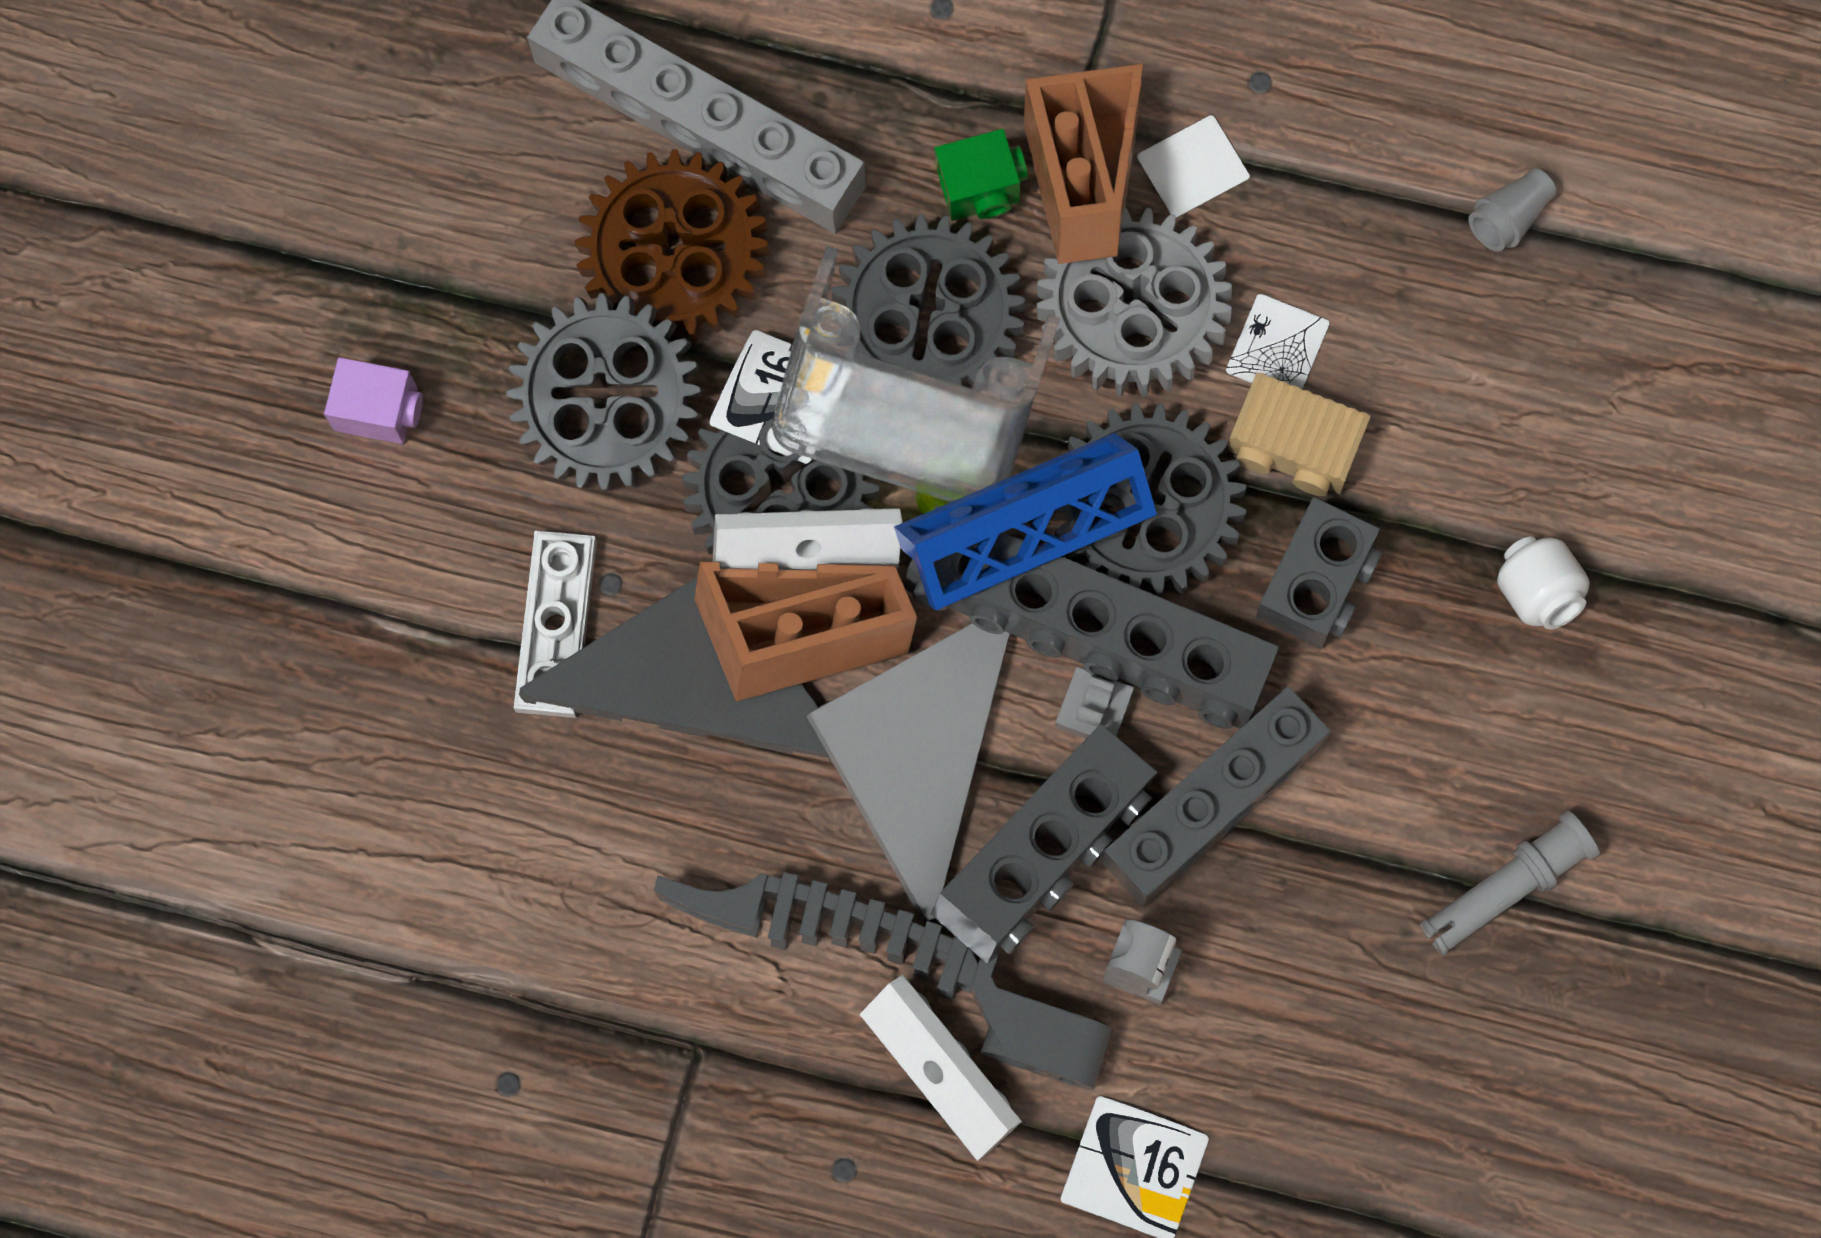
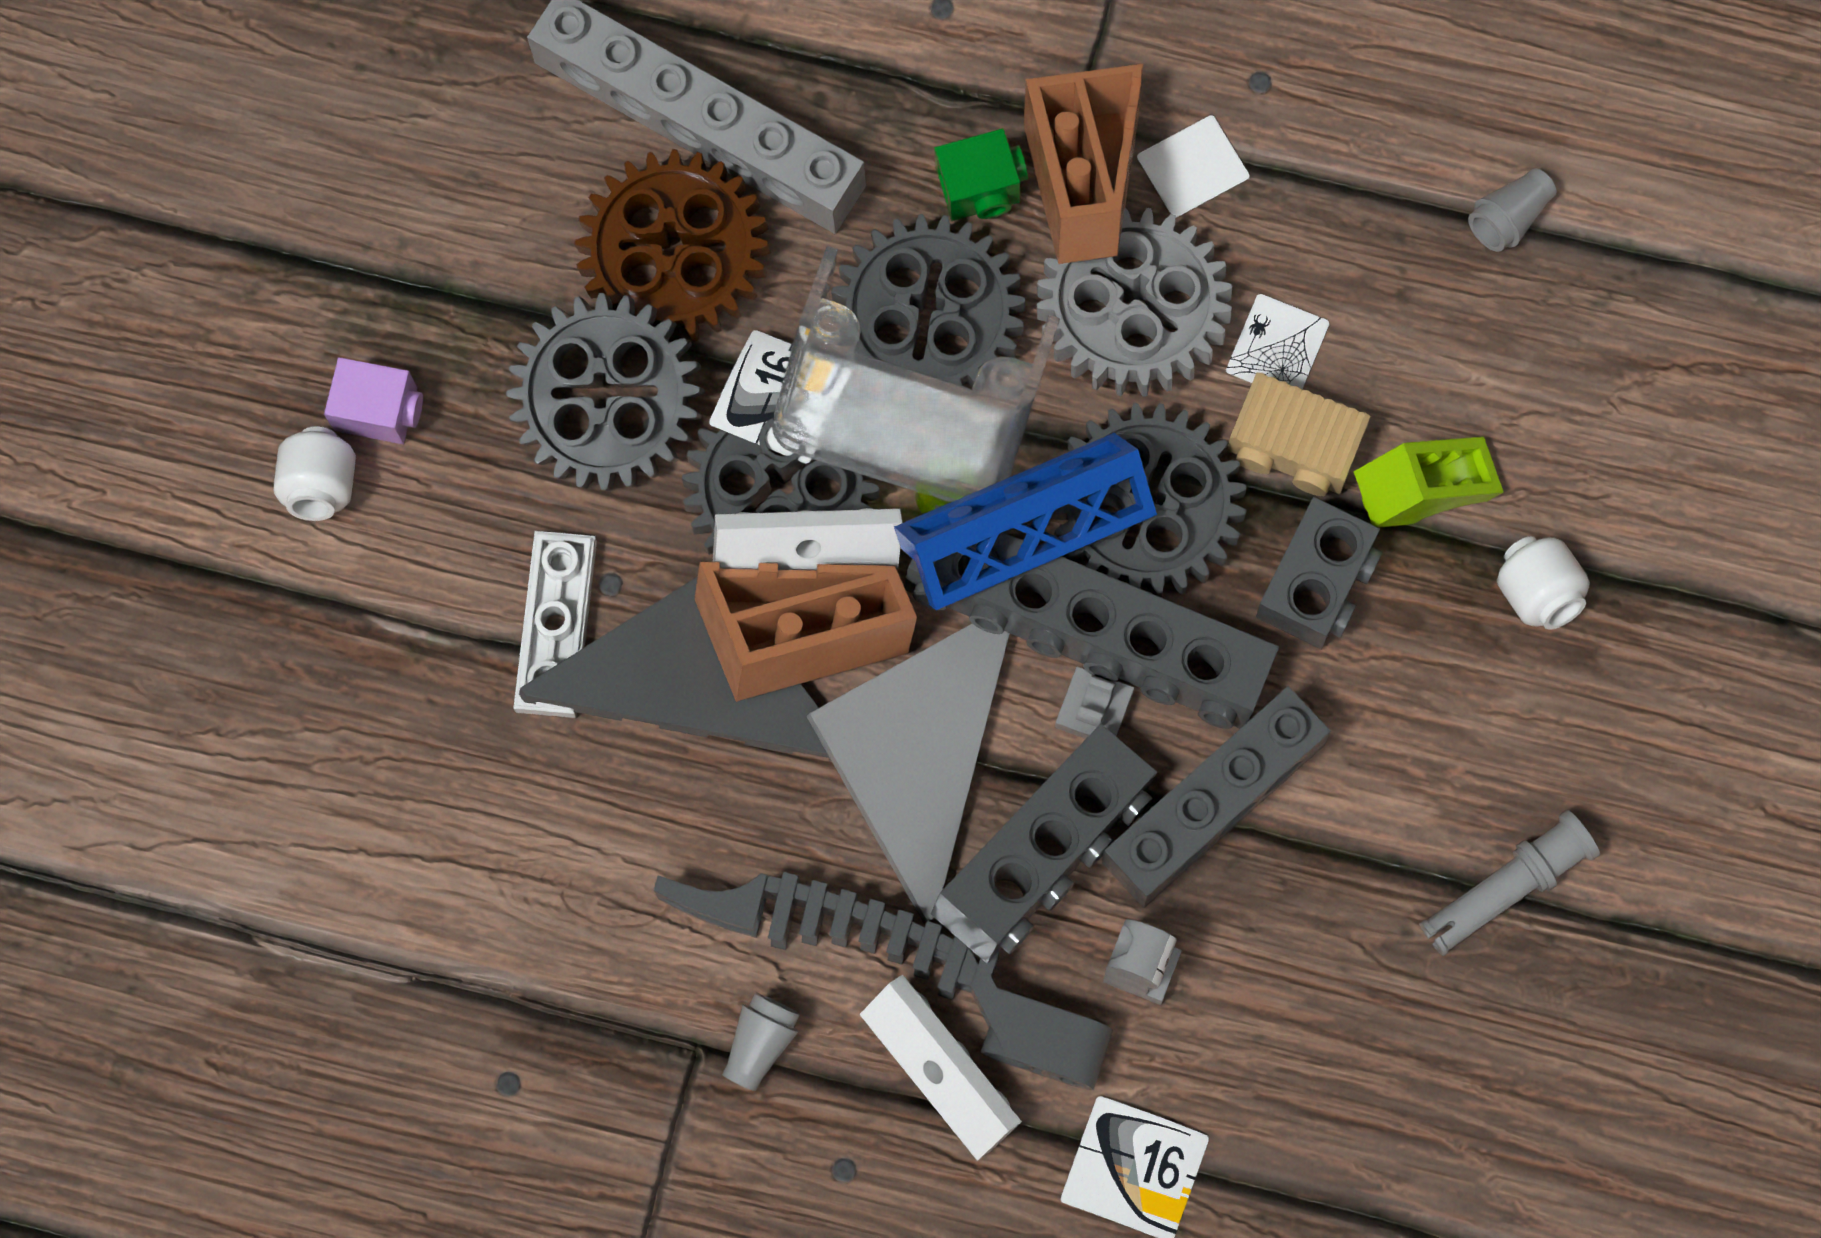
none -> white head [273,427,356,521]
none -> light grey cone [722,993,800,1091]
none -> lime arch [1353,437,1504,528]

